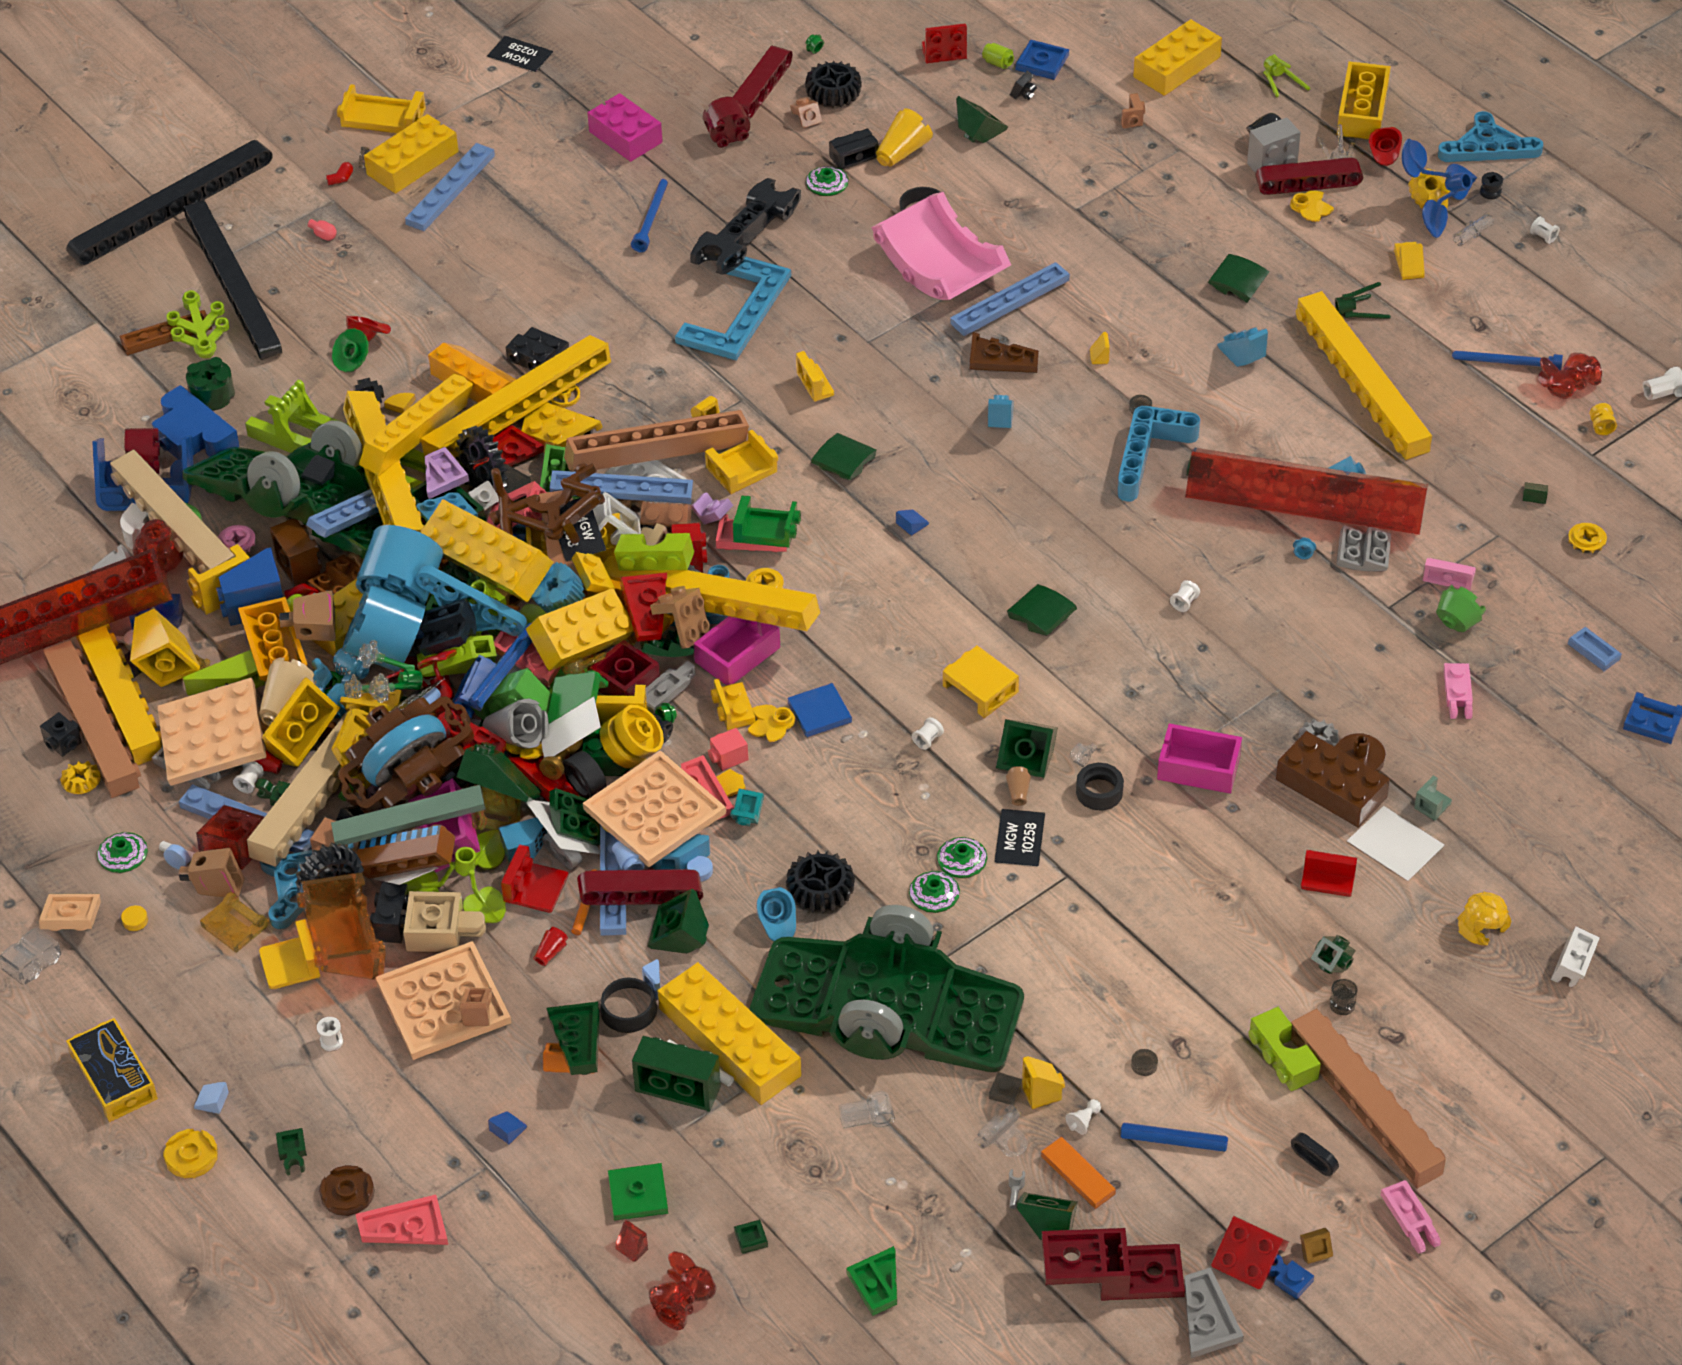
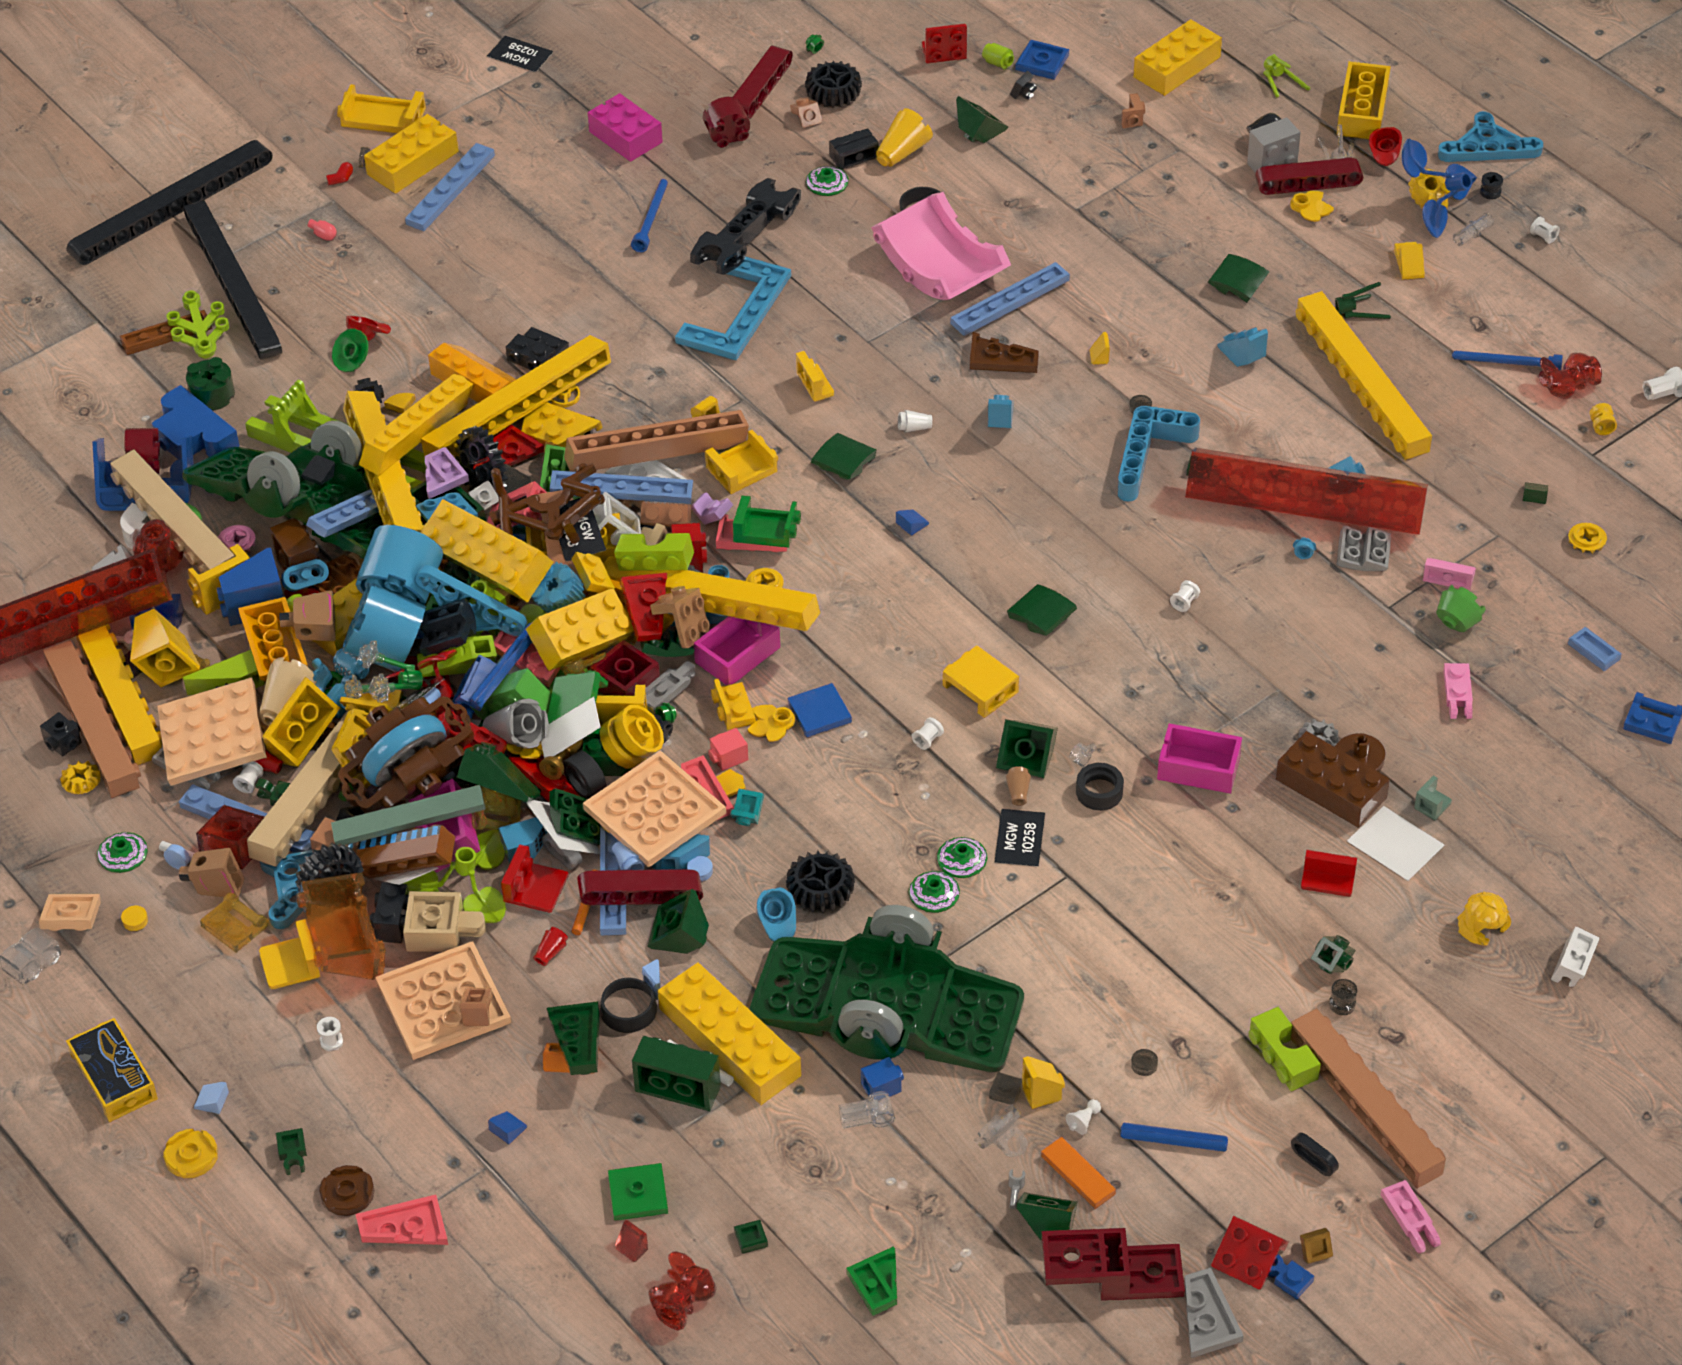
none -> dark azure plate [281,559,329,591]
none -> blue brick [861,1057,904,1103]
none -> white cone [898,410,932,433]

